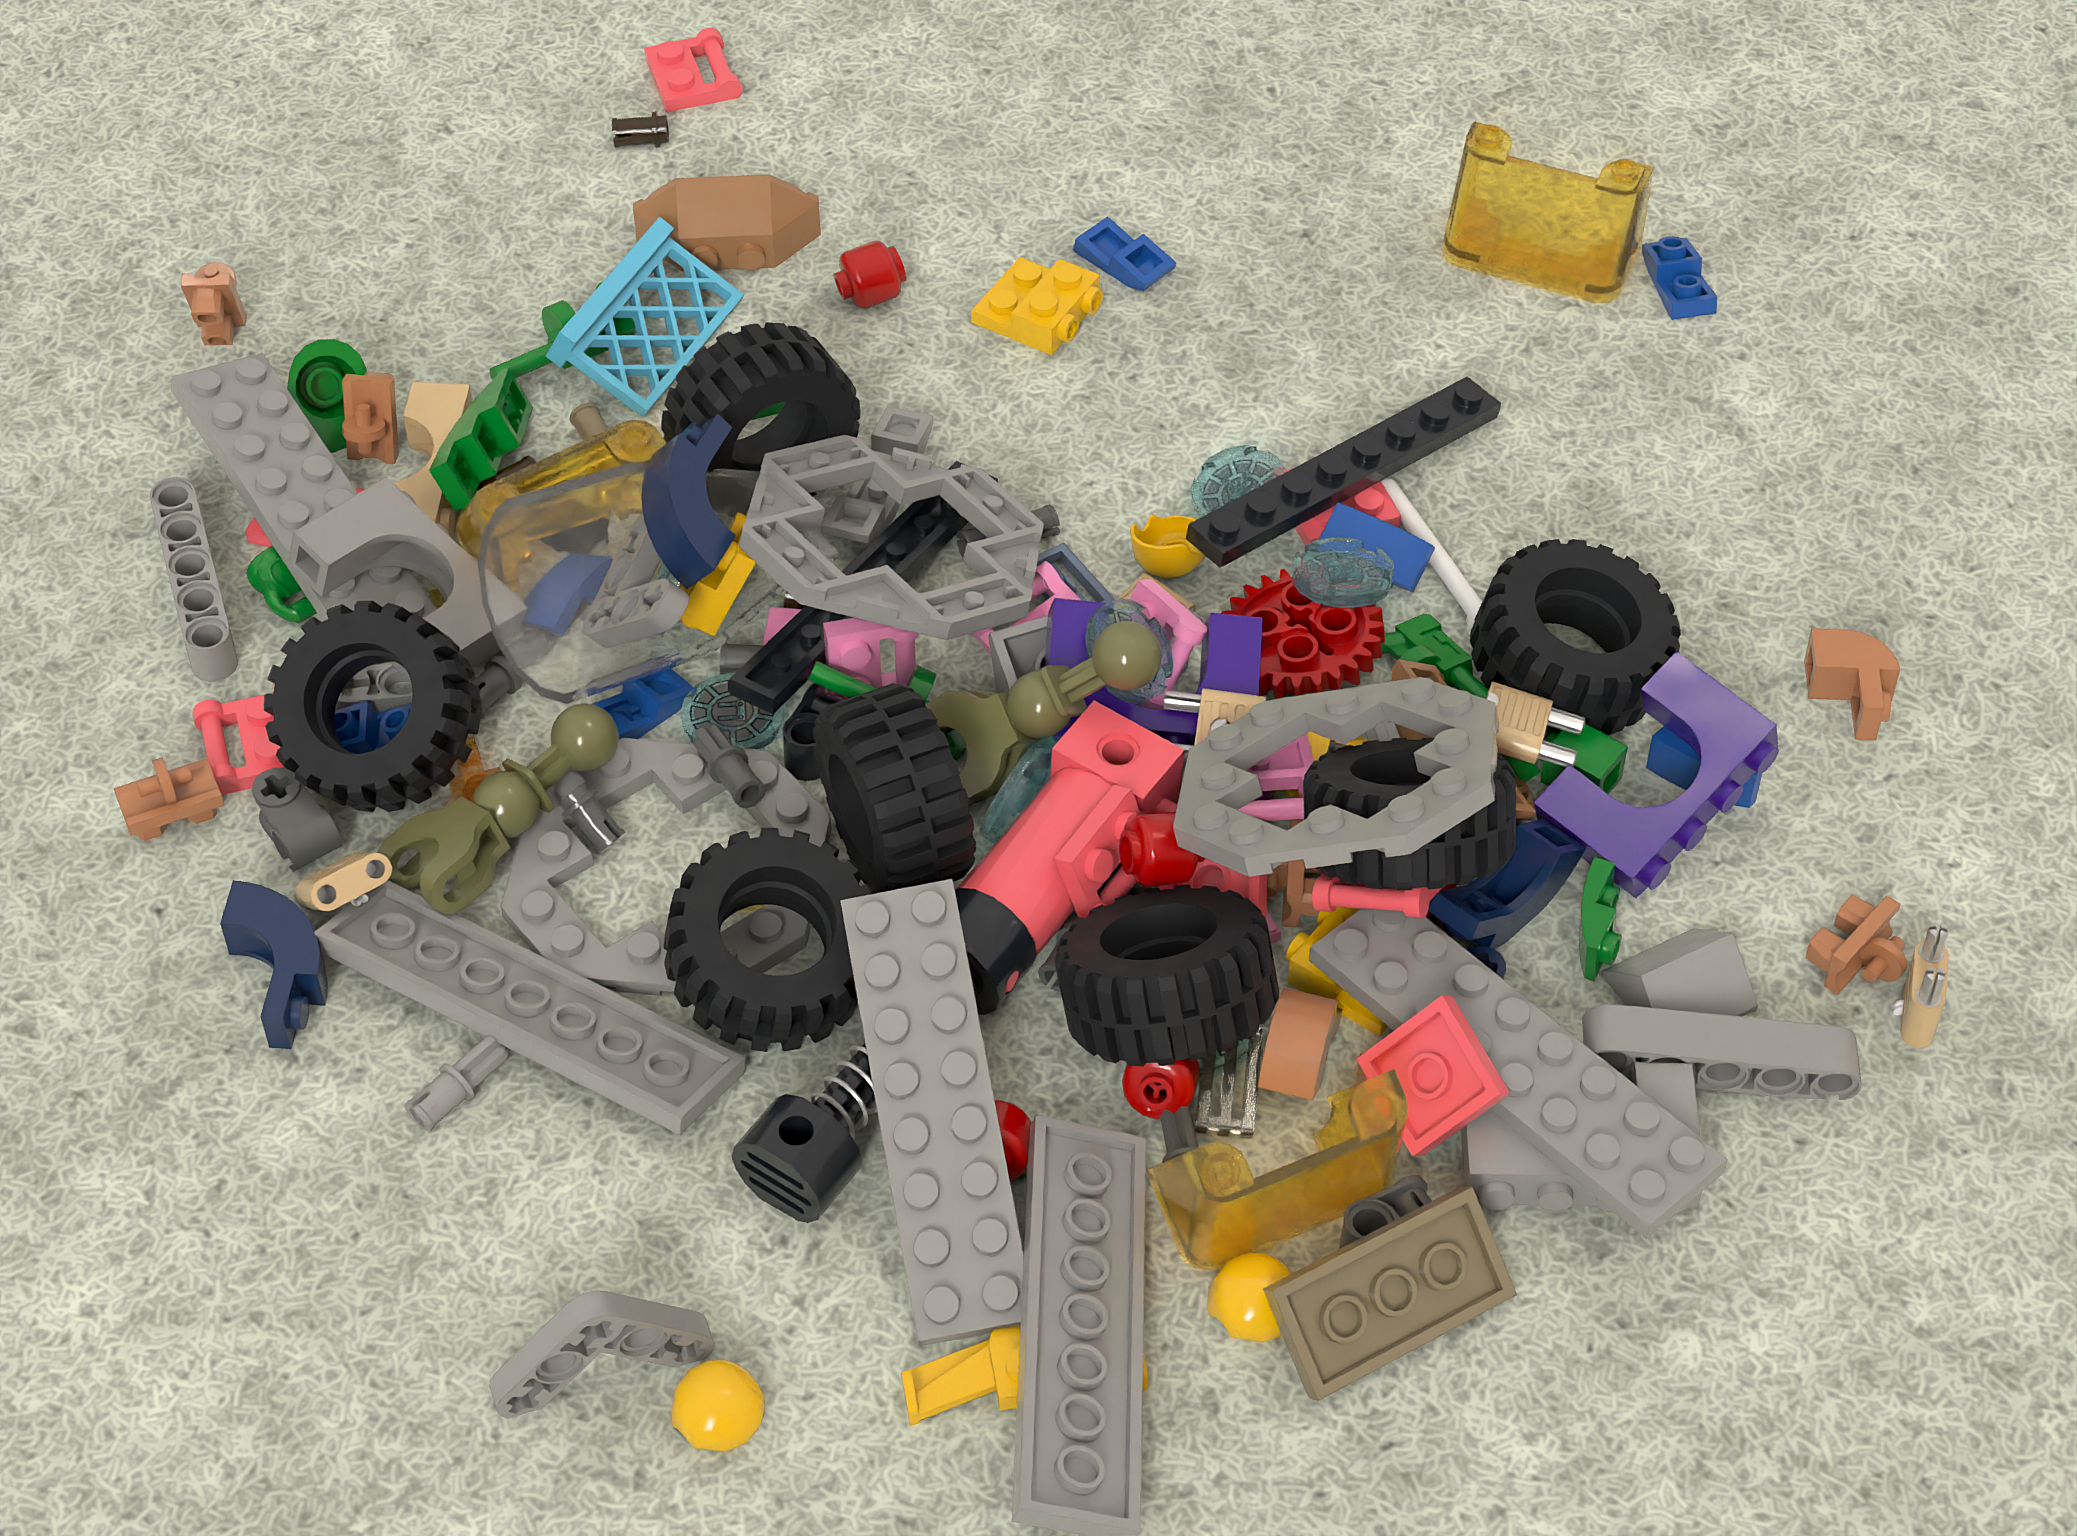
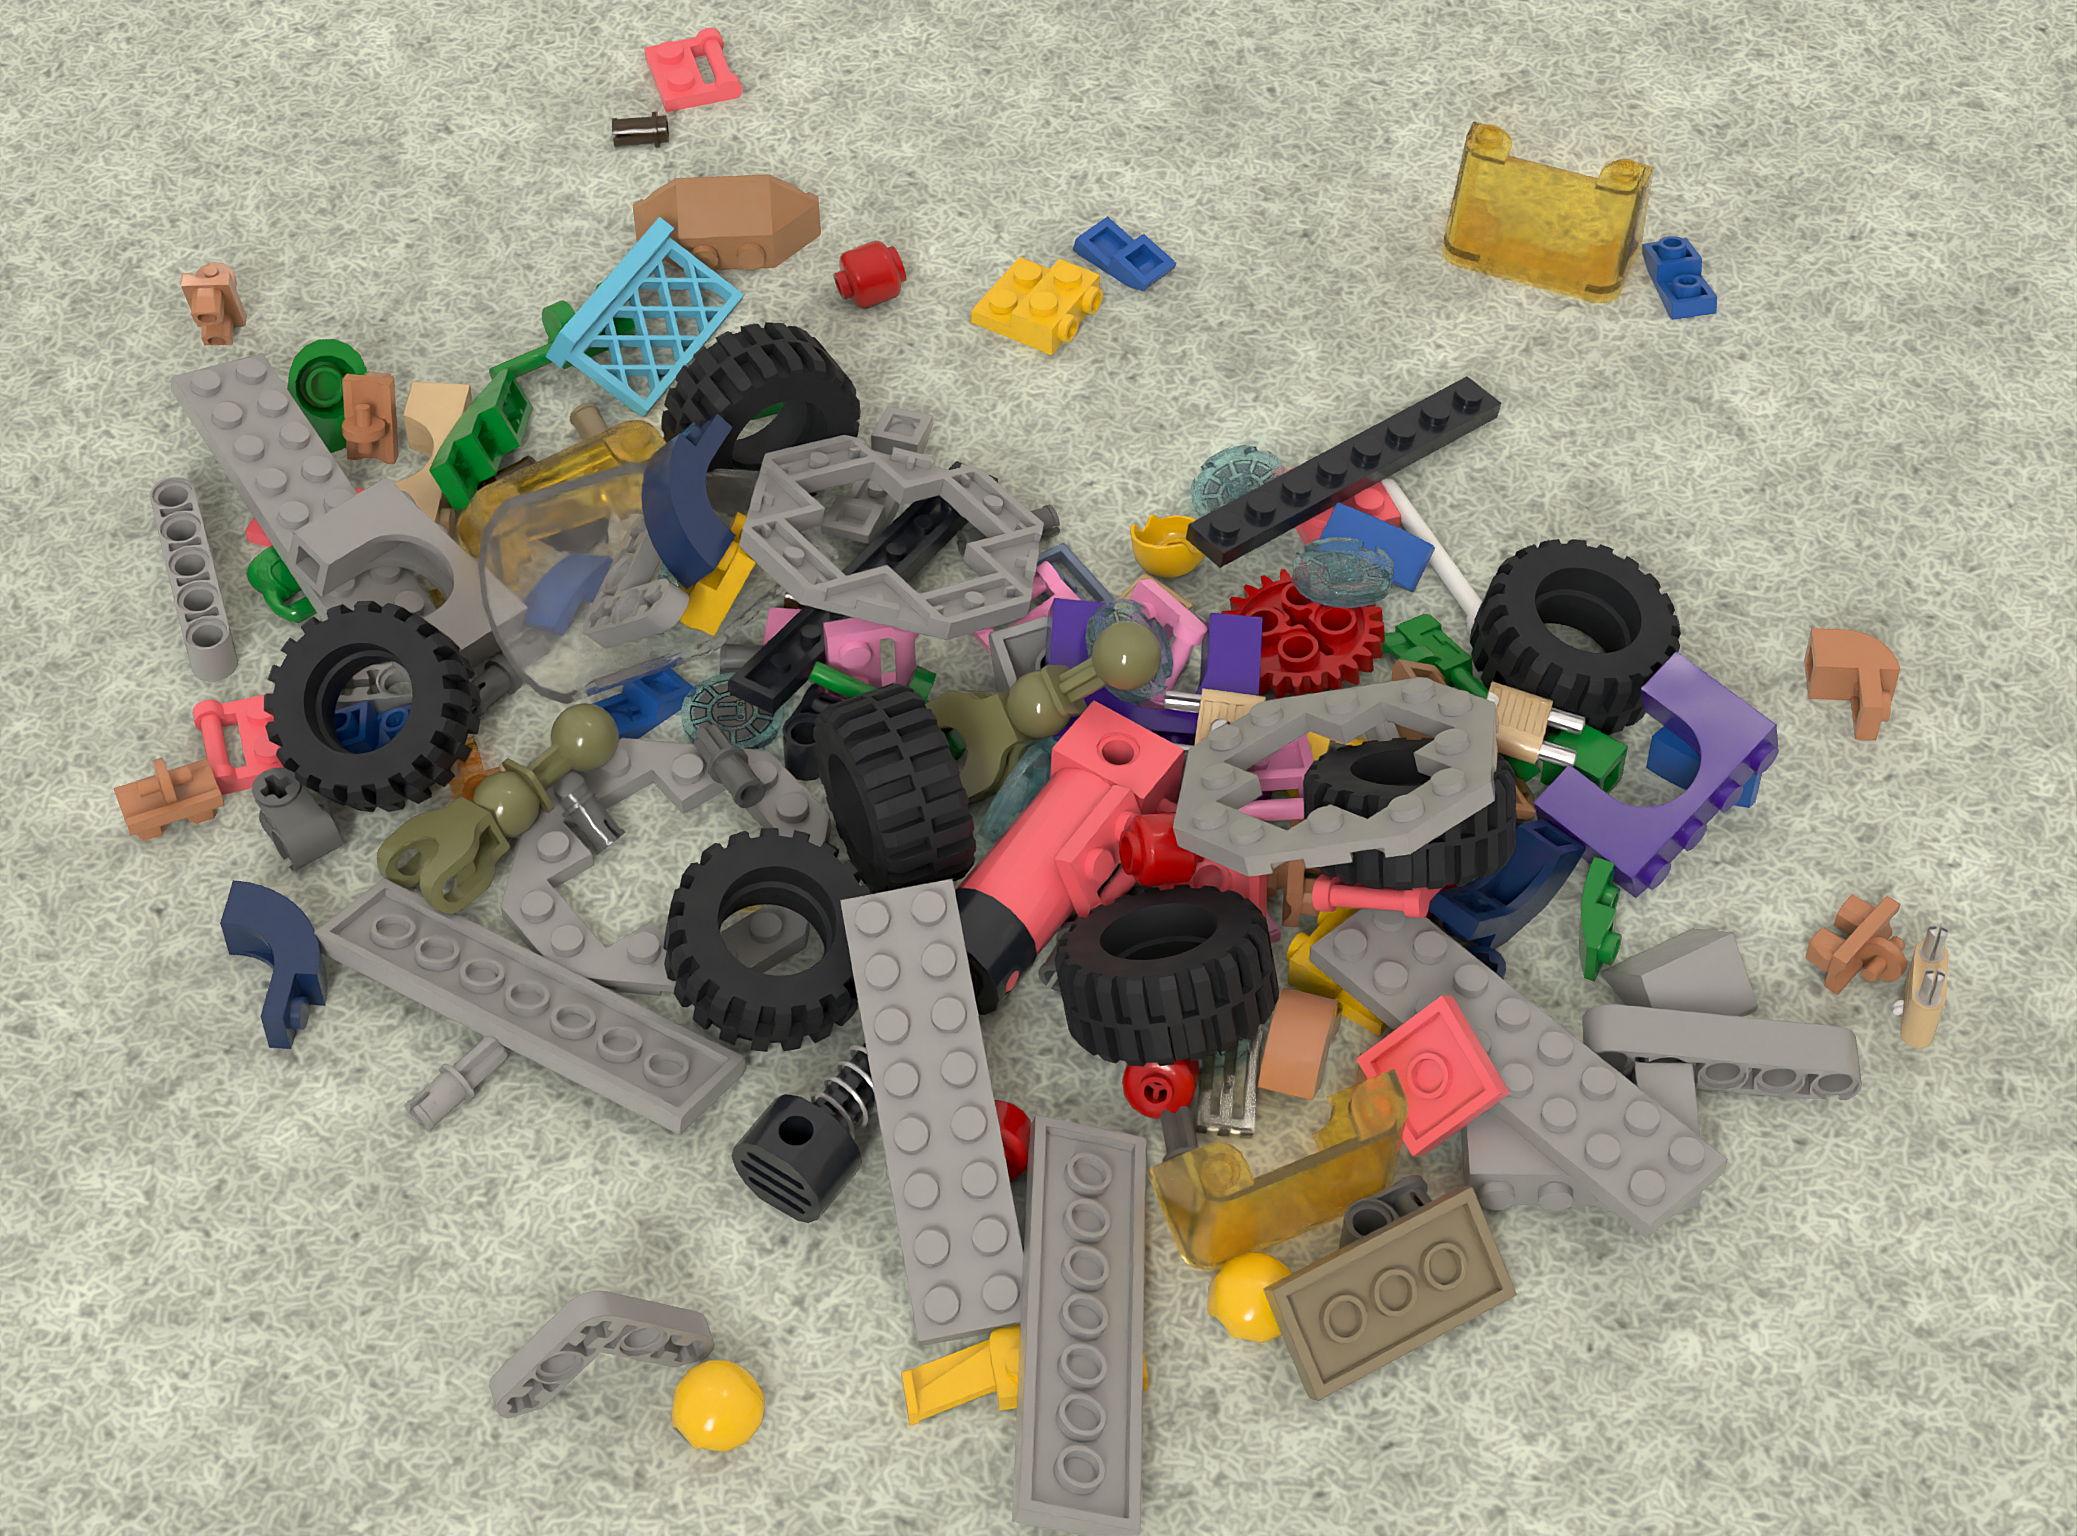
tan piece [294,852,392,911] -> none

